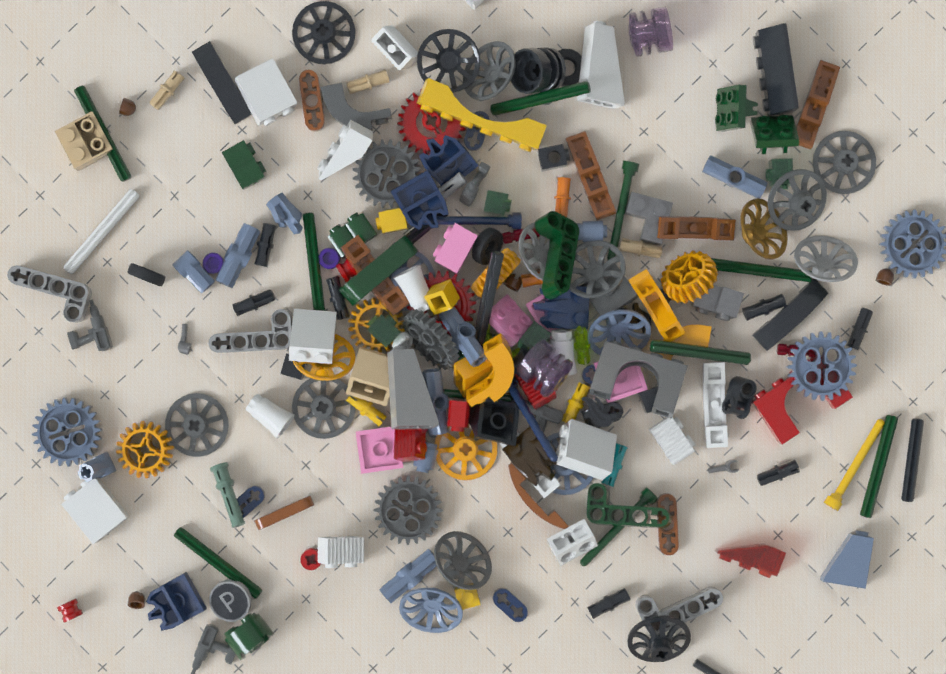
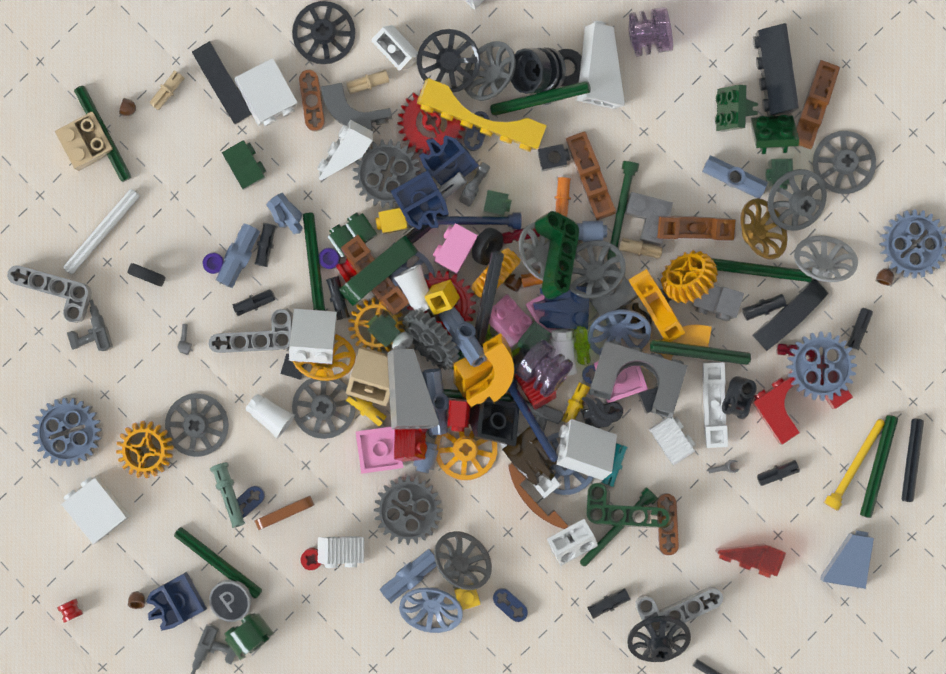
sand blue piece [77,452,117,482] -> none
sand blue piece [172,250,215,293] -> none

